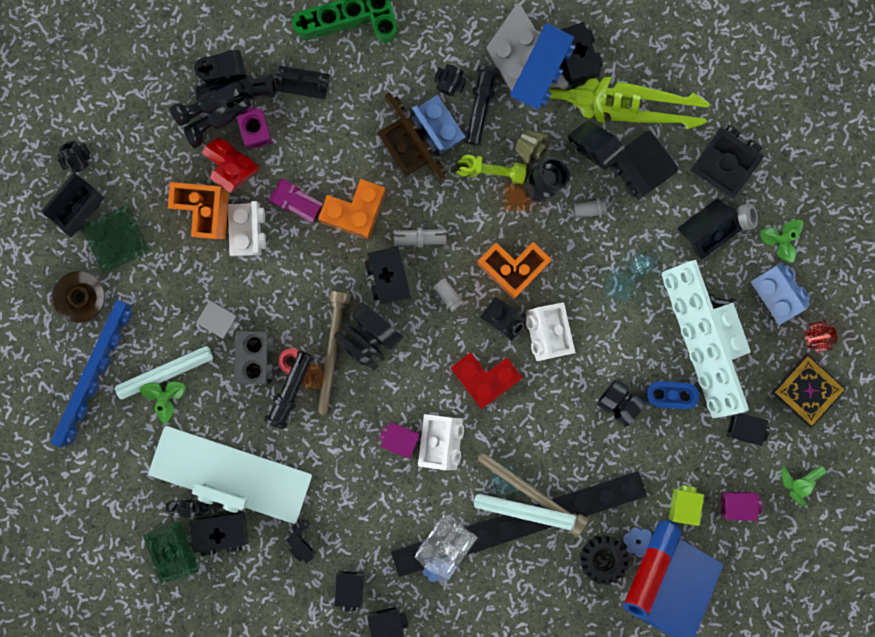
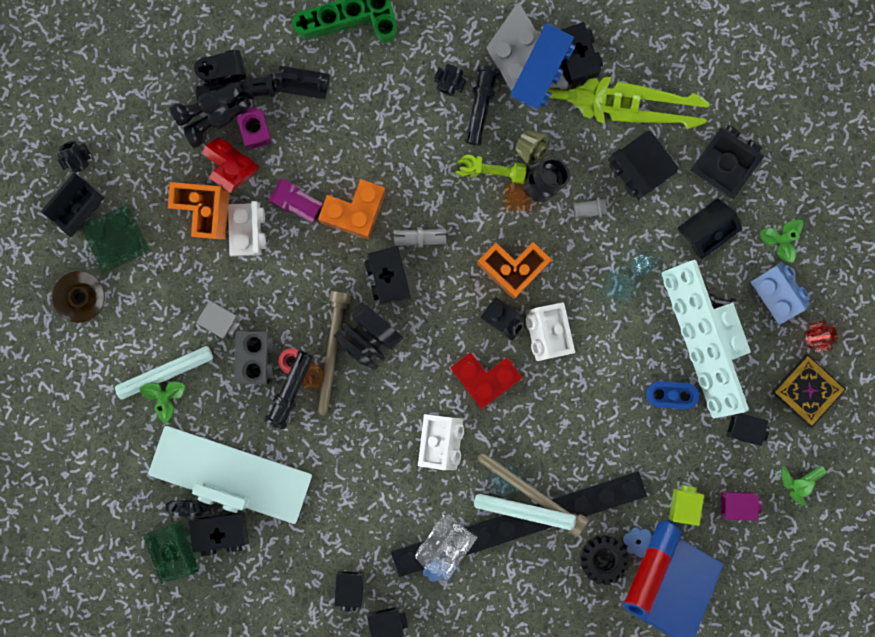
blue plate [50,300,132,448] -> none
black bracket [285,520,317,564] -> none
dark brown bracket [377,92,447,185] -> none
magenta brick [378,422,420,459] -> none
medium blue bracket [411,95,466,155] -> none
light grey pin [432,278,464,312] -> none
black beam [567,120,627,170] -> none
black wheel [596,378,646,427] -> none
light grey tile [738,204,758,231] -> none

